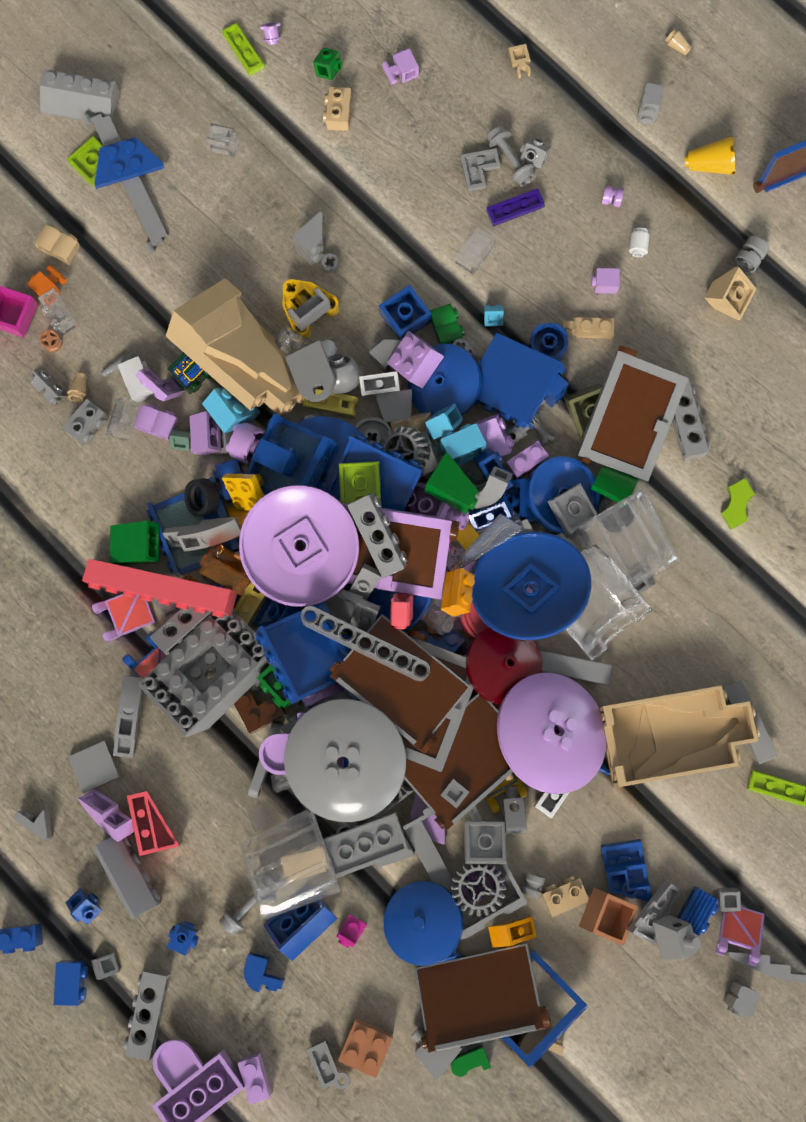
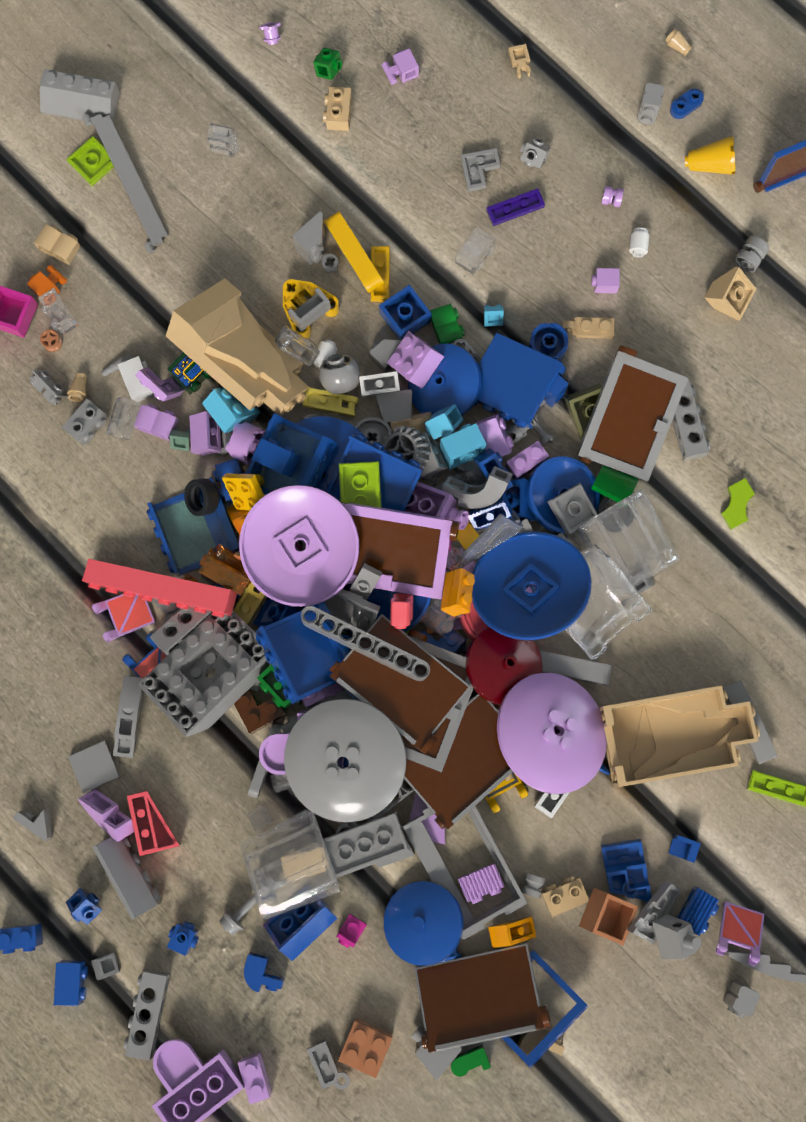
blue wing [94,137,164,189] -> none
green brick [109,521,159,566] -> none
light grey slope [163,517,241,551] -> none
lime tile [221,22,265,76] -> none
light grey tile [285,340,336,402] -> none
light grey brick [347,492,408,578] -> none
green slope [424,453,479,514] -> none
light grey tile [441,779,469,809] -> none
light grey gear [451,864,506,917] -> none
light grey tile [464,821,507,864] -> none
light grey piece [487,126,536,187] -> none
light grey torso [502,787,527,835] -> none
light grey slope [717,888,741,912] -> none
none -> yellow beam [324,211,385,293]
none -> yellow tile [371,246,390,302]
none -> blue panel [668,834,701,863]
none -> blue plate [670,89,704,119]

